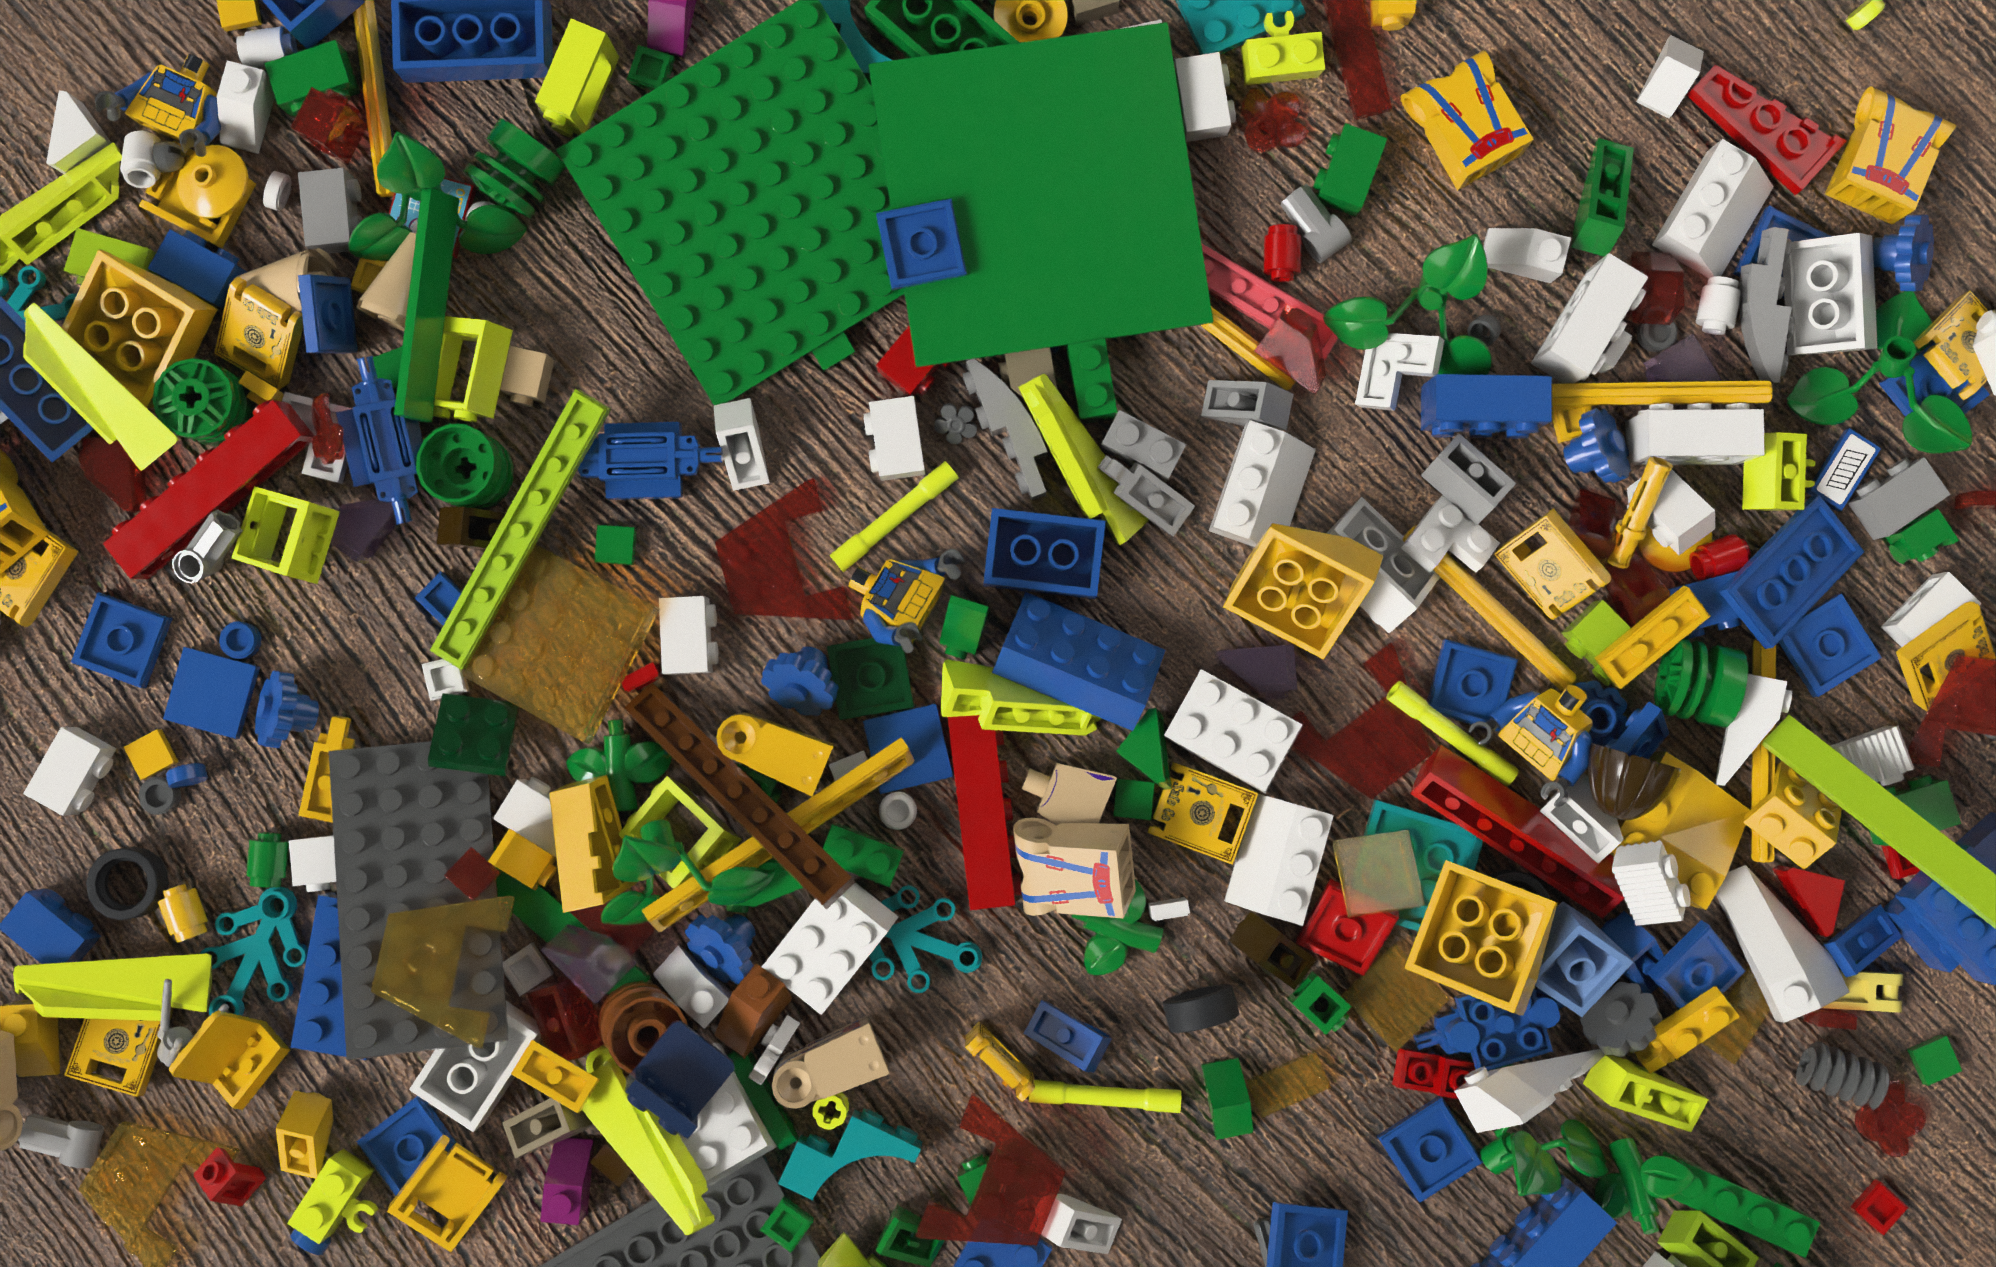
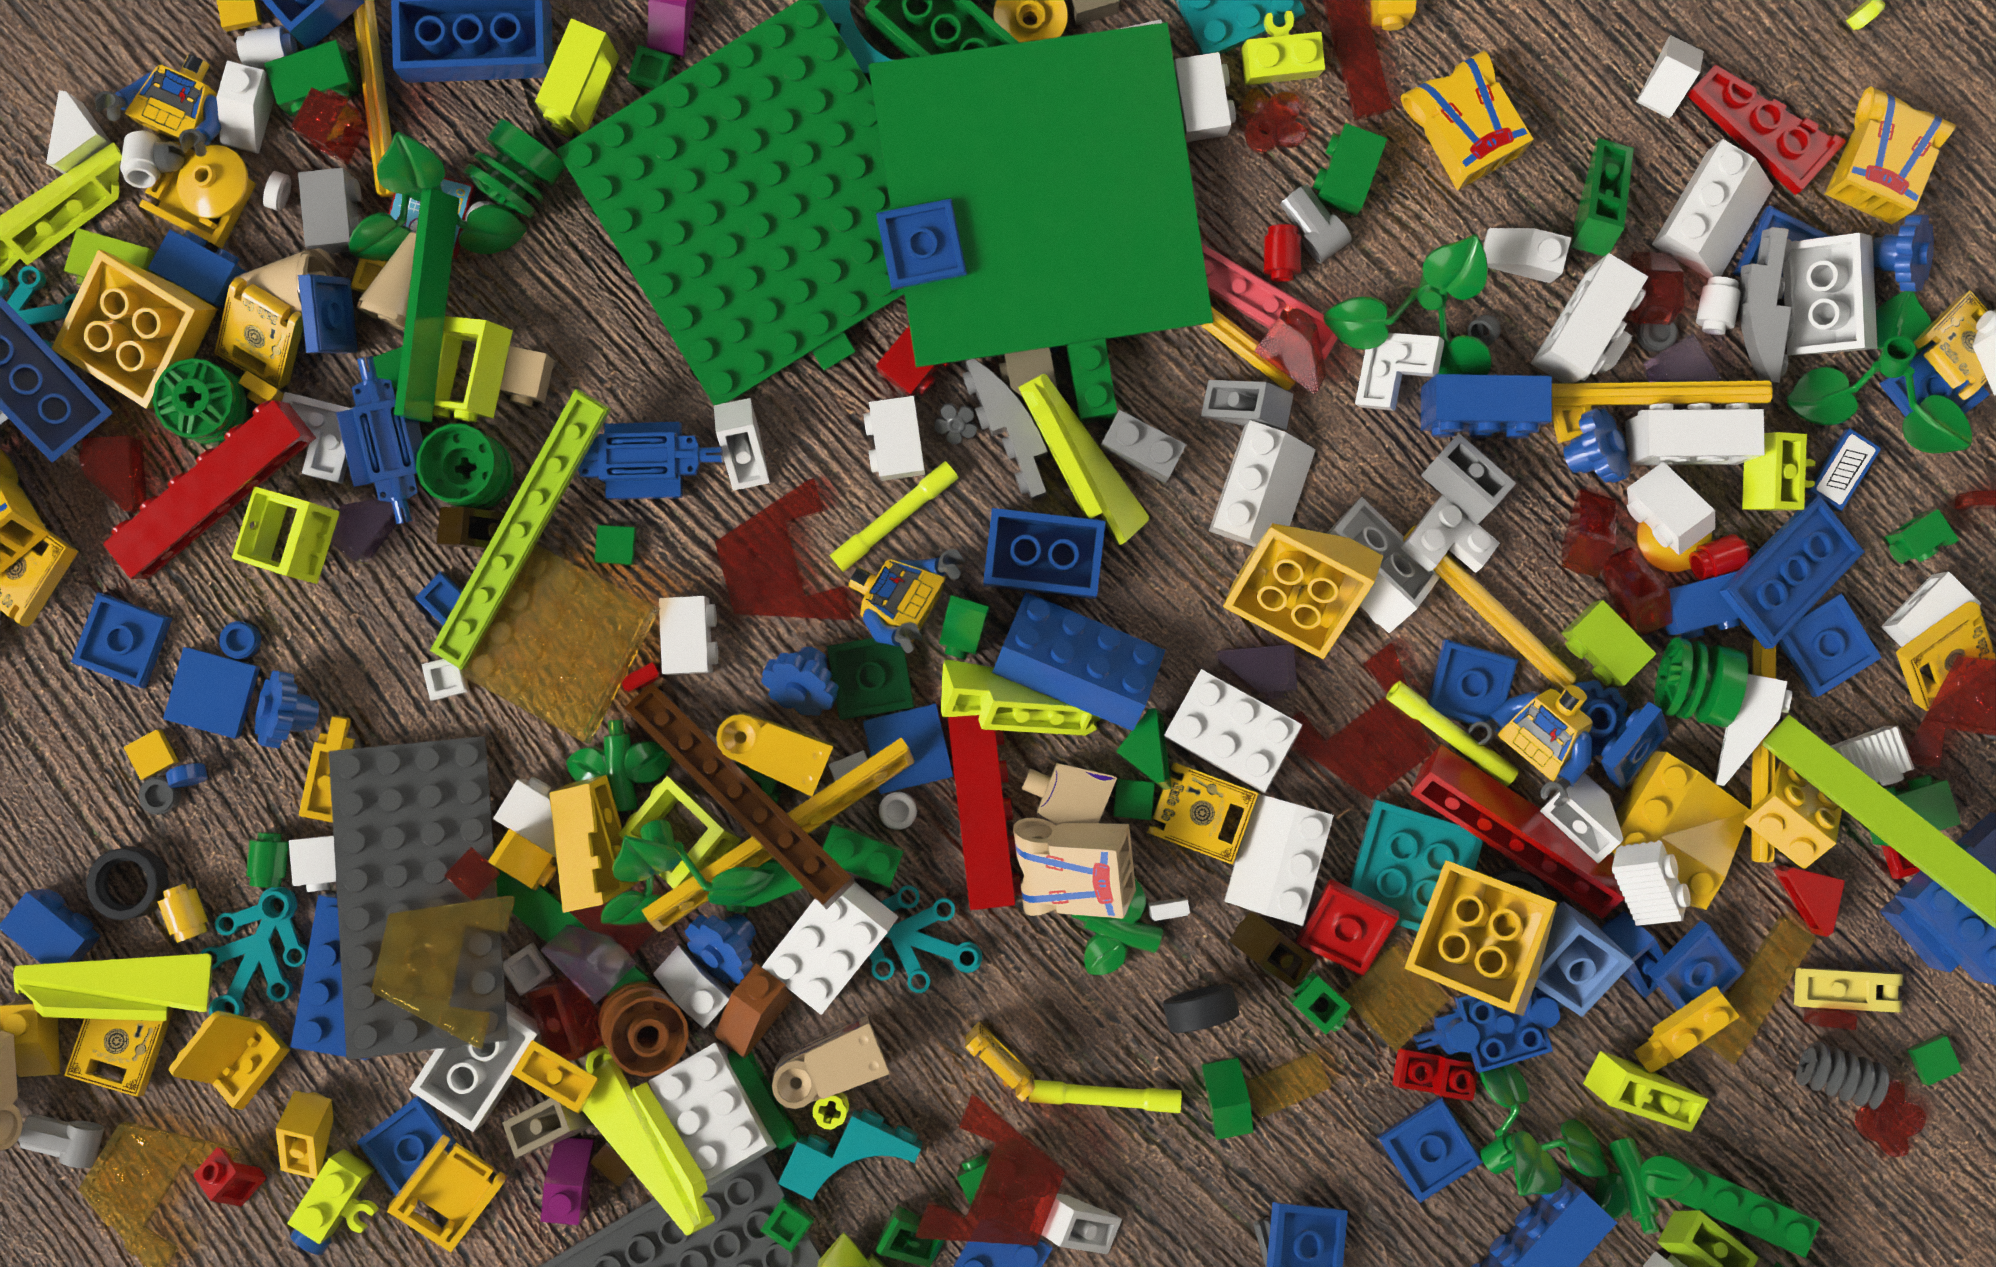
neon yellow wedge [23,303,179,471] -> none
white brick [23,727,116,816] -> none
light grey plant [157,979,229,1067] -> none
light grey piece [172,510,243,583] -> none
clear red plate [311,393,344,465] -> none
dark green plate [428,693,519,776] -> none
dark blue bracket [625,1020,734,1139] -> none
white plate [748,1015,800,1085] -> none
blue plate [1023,1000,1112,1073] -> none
light grey plate [1097,455,1195,537] -> none
clear yellow tile [1332,830,1425,918] -> none
white wedge [1454,1049,1604,1133] -> none
yellow container [1494,508,1611,620] -> none
dark grey plant [1580,982,1662,1057] -> none
dark brown hair [1588,744,1681,820] -> none
yellow tile [1594,585,1711,689] -> none
yellow pin [1605,457,1673,569] -> none
white wedge [1716,865,1849,1023] -> none
blue plate [1824,904,1902,977] -> none
light grey brick [1848,457,1951,540] -> none
red tile [1850,1179,1909,1236] -> none

